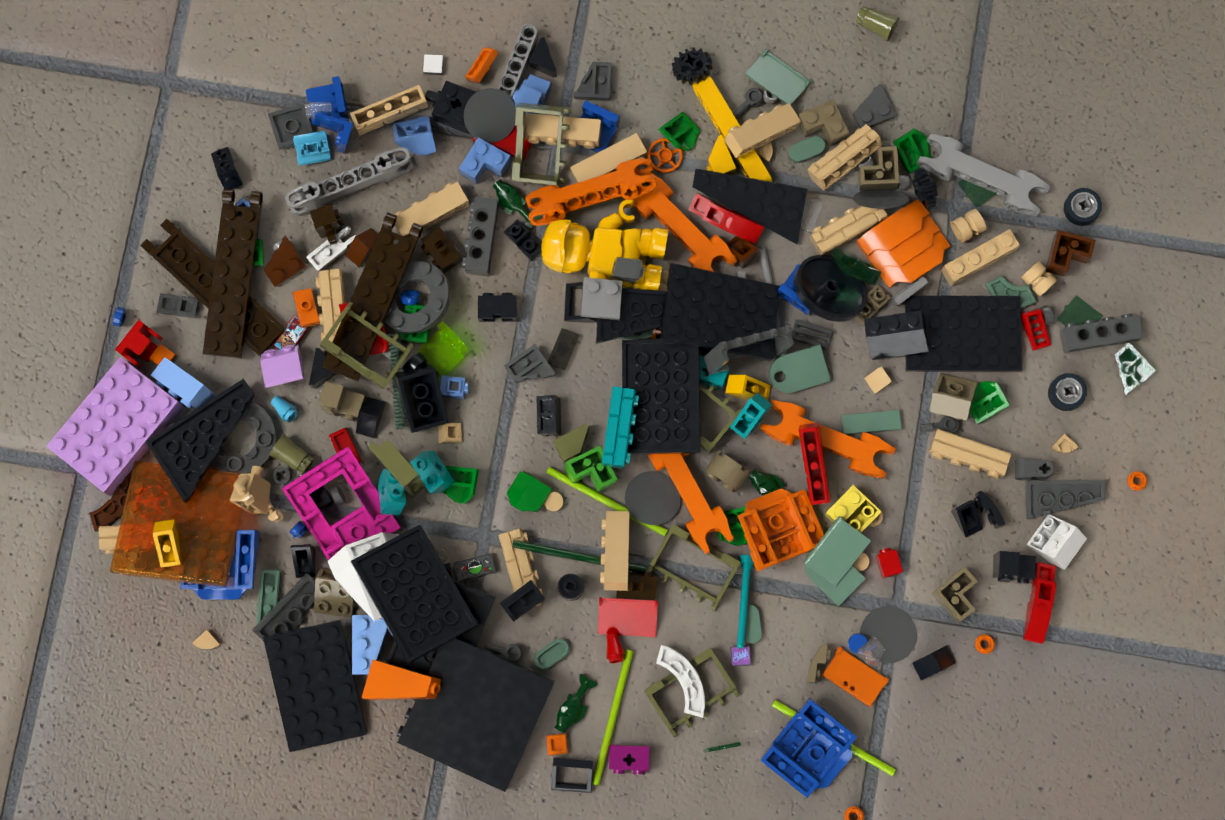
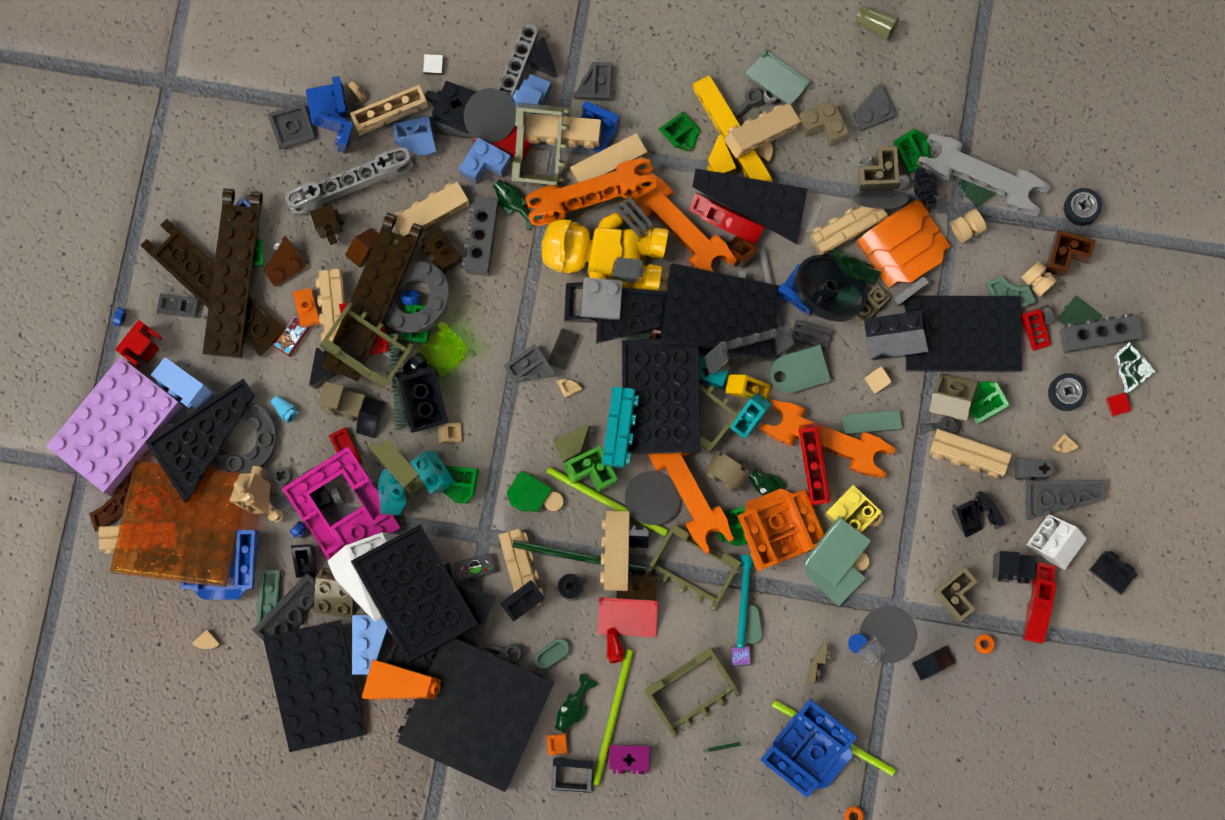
orange tile [149,343,177,365] -> none
yellow slope [152,519,181,567] -> none
black bracket [211,147,243,189] -> none
lavender slope [260,345,304,388] -> none
olive plant [269,434,314,473] -> none
medium azure piece [293,131,331,166] -> none
clear cone [304,102,332,120] -> none
white hinge [306,226,357,271] -> none
medium blue window [440,375,469,399] -> none
orange plate [465,47,498,83] -> none
black brick [478,292,517,322] -> none
black slope [504,219,541,261] -> none
black hinge [536,395,561,437] -> none
orange wheel [647,138,682,173] -> none
white tile [656,645,705,718] -> none
black gear [672,47,713,85] -> none
sand green tile [789,136,825,163] -> none
tan brick [807,124,883,191] -> none
orange door [822,646,889,707] -> none
red brick [876,548,903,579] -> none
tan brick [941,229,1020,287] -> none
orange plate [1127,471,1147,491] -> none
none -> tan tile [348,81,367,104]
none -> tan tile [556,379,582,398]
none -> dark grey tile [615,196,654,238]
none -> black tile [629,525,649,548]
none -> black bracket [1088,550,1138,595]
none -> red tile [1106,392,1132,417]

